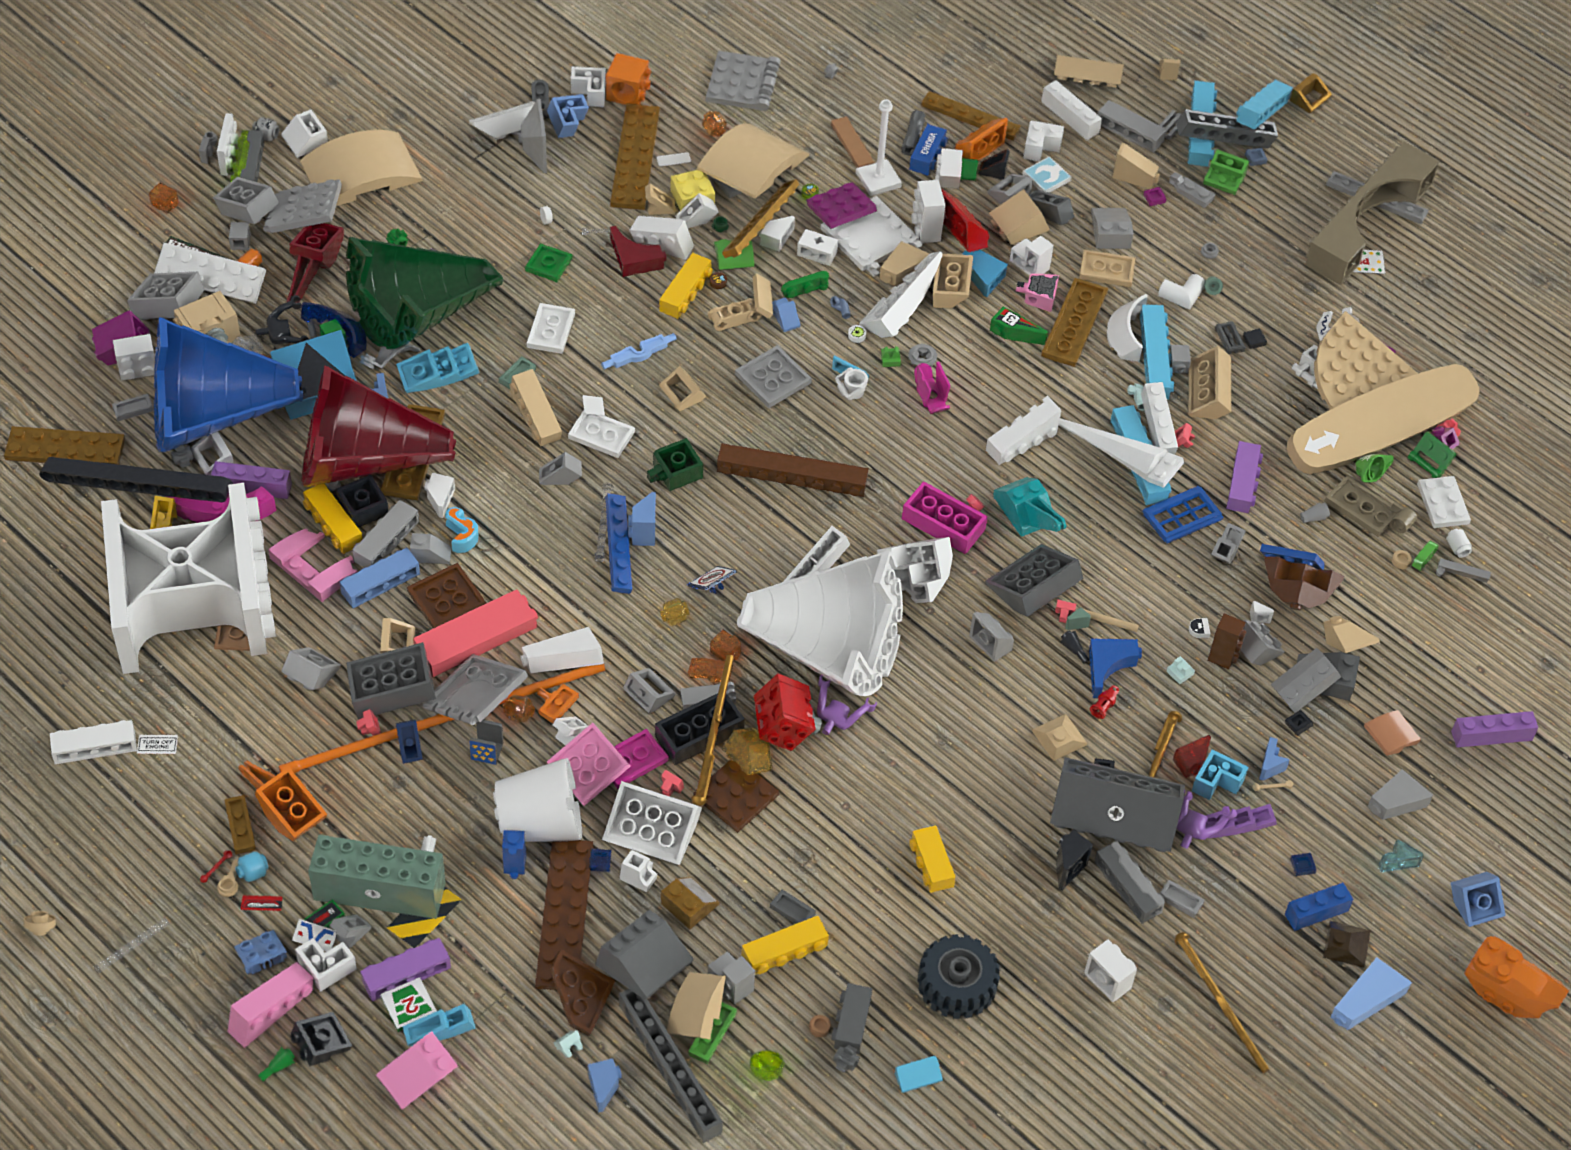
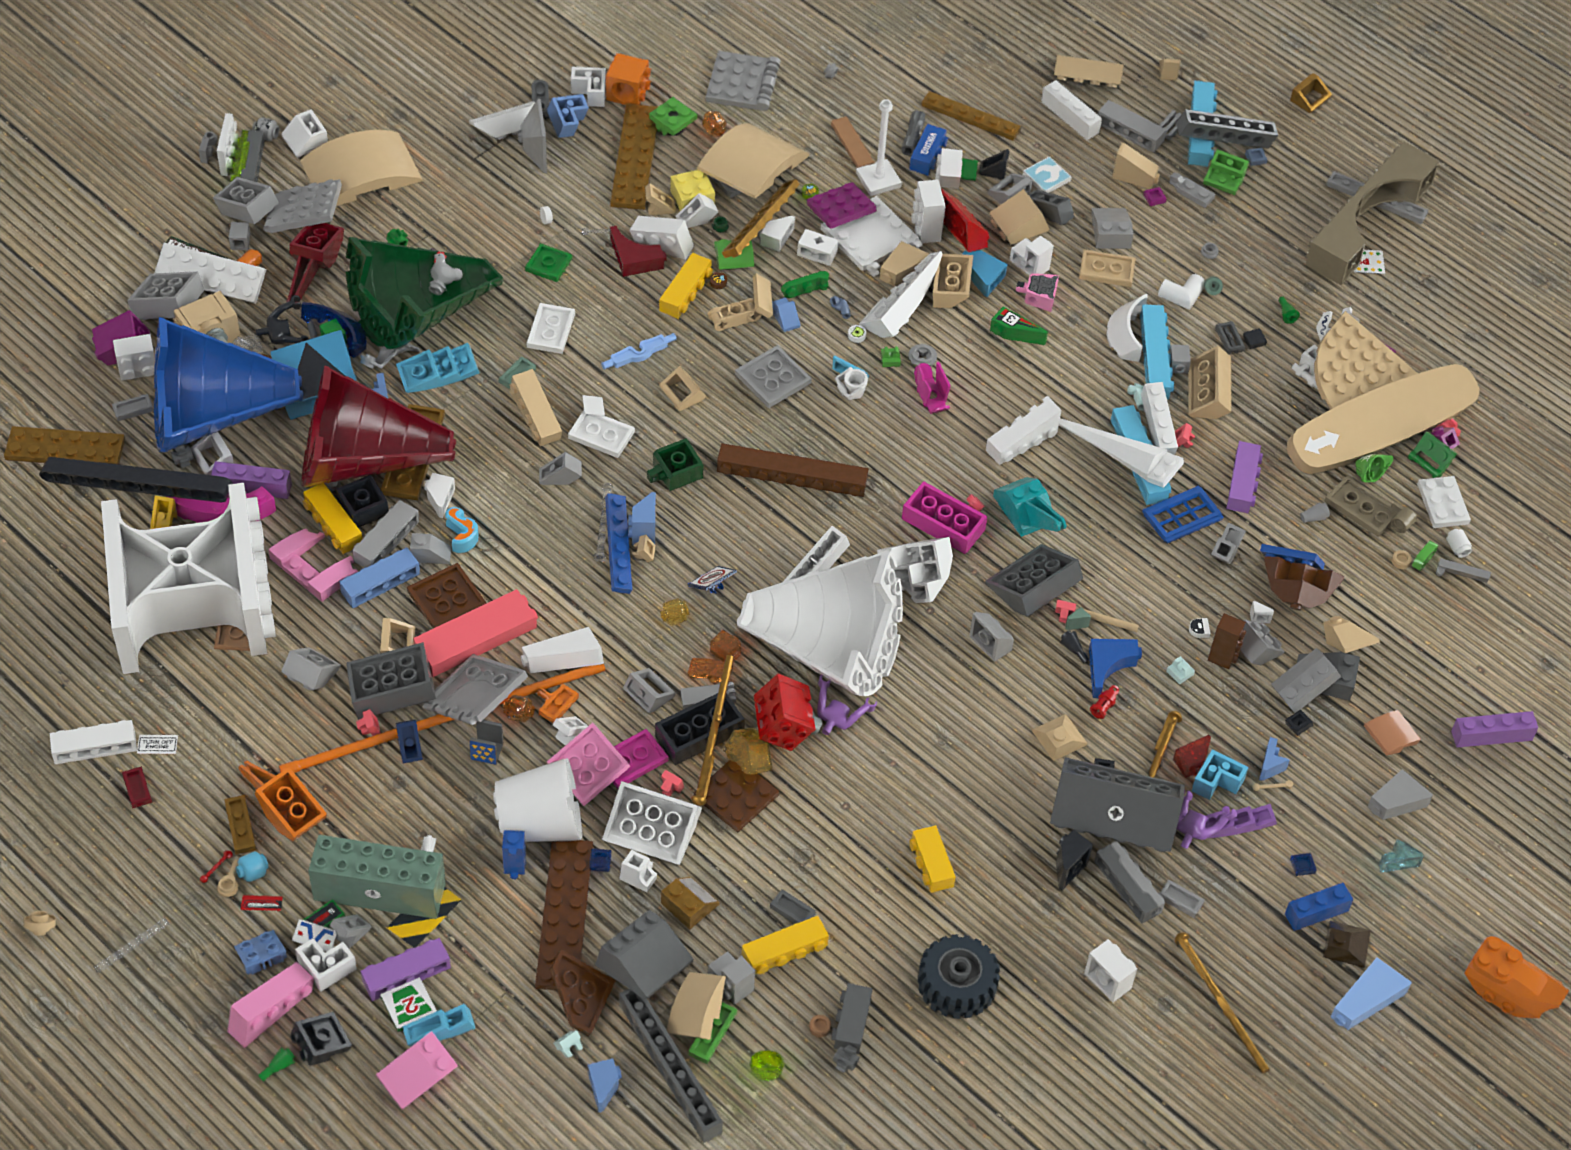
clear orange brick [149,182,179,214] -> none
white sticker [656,152,691,166] -> none
medium azure slope [895,1056,943,1093] -> none
orange slope [955,117,1008,161] -> none
white brick [1023,120,1064,162] -> none
pearl gold plate [1041,278,1108,367] -> none
medium azure brick [1236,80,1293,129] -> none
medium blue slope [1450,872,1506,927] -> none
none -> dark red tile [122,766,152,809]
none -> light grey animal [429,251,463,295]
none -> tan tile [632,535,656,562]
none -> bright green piece [649,97,697,136]
none -> green cone [1278,296,1300,324]

